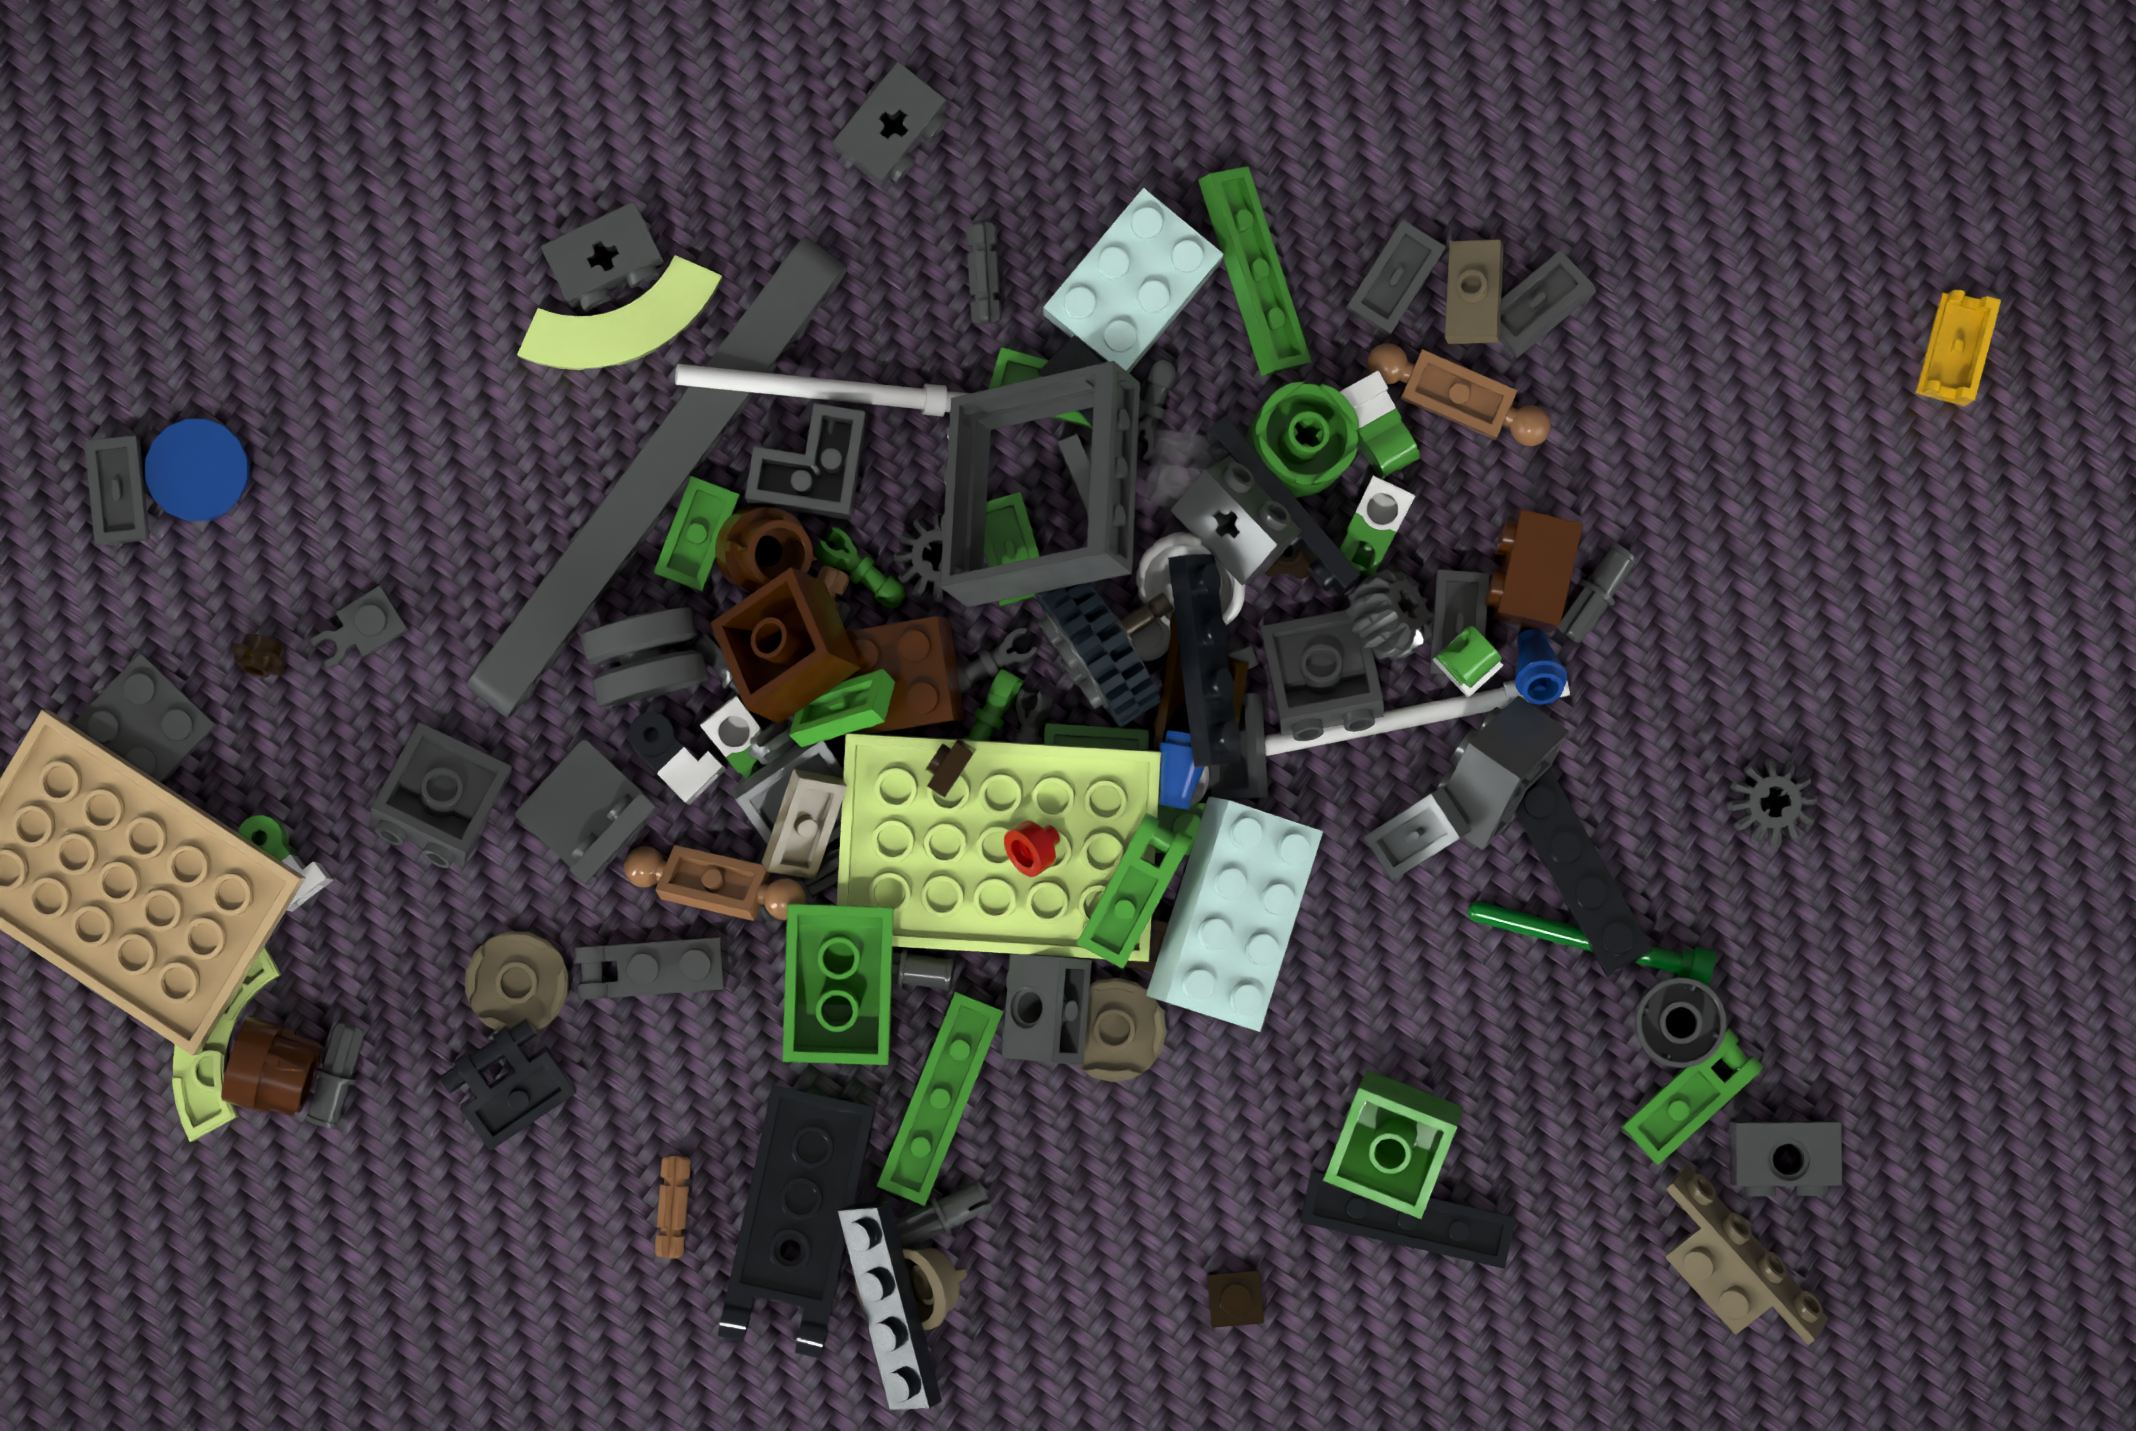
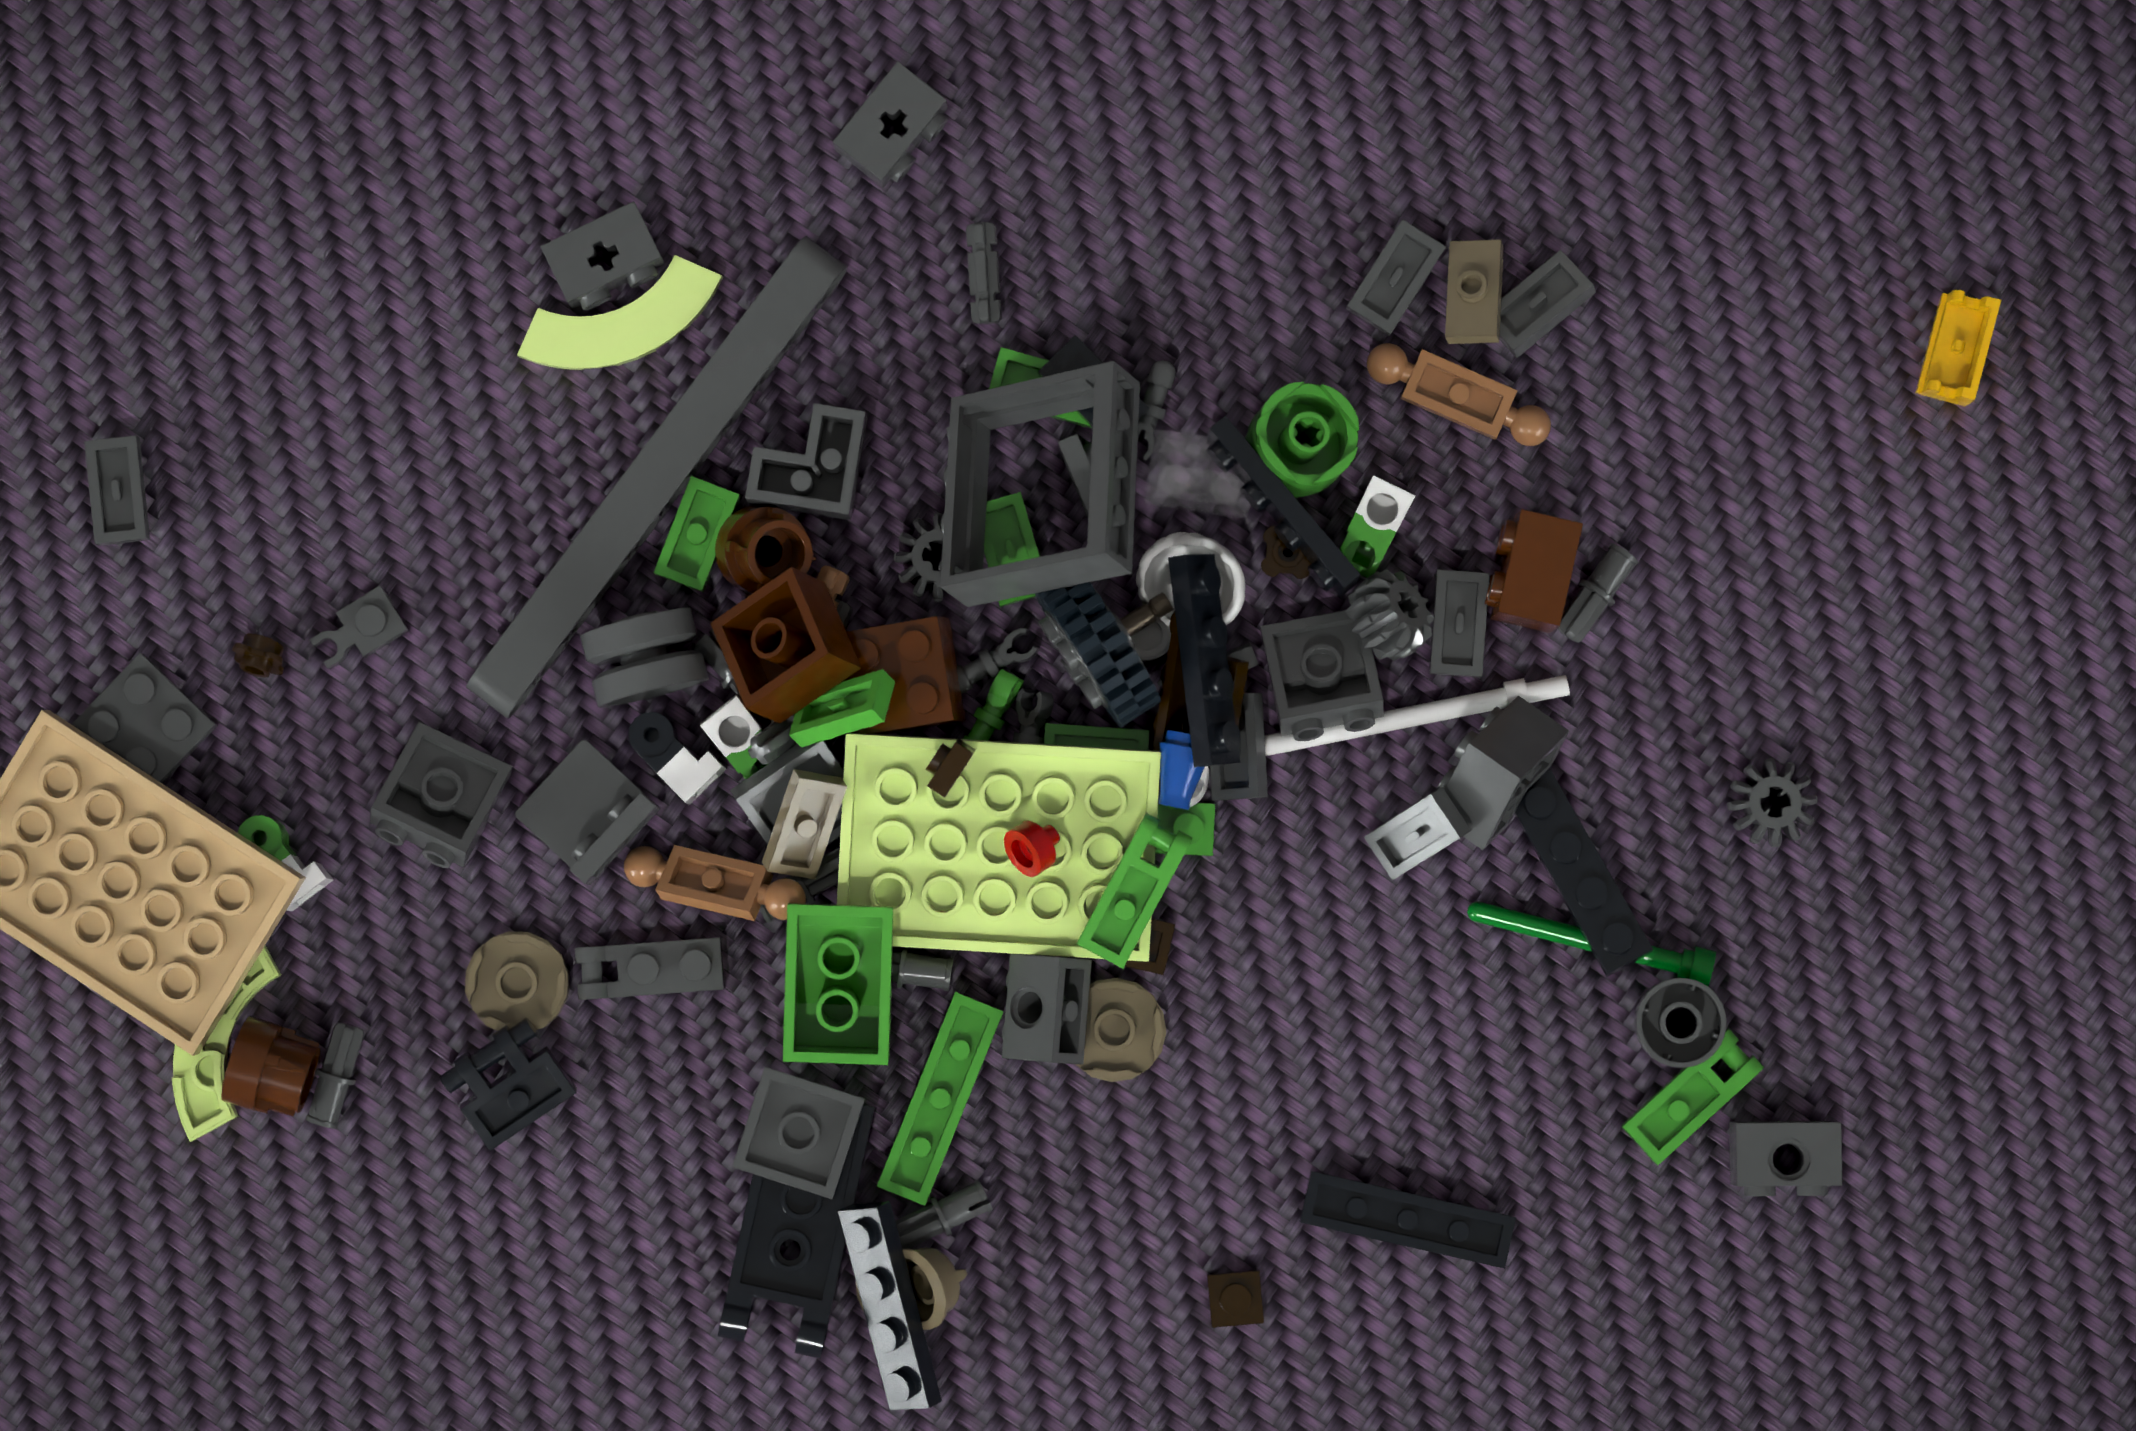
blue tile [145,419,250,522] -> none
medium nougat axle [655,1155,691,1258] -> none
white bar [675,364,970,417] -> none
bright green piece [814,527,906,608] -> none
light aqua brick [1043,188,1224,373] -> none
light aqua brick [1146,797,1323,1032] -> none
dark grey brick [1170,456,1302,585] -> none
bright green plate [1198,166,1312,377] -> none
bright green slope [1323,1069,1464,1219] -> none
bright green leg [1340,371,1420,479] -> none
bright green leg [1432,625,1503,698] -> none
blue cone [1515,629,1567,705] -> none
dark tan bracket [1665,1164,1829,1345] -> none
none -> dark grey plate [732,1067,865,1199]

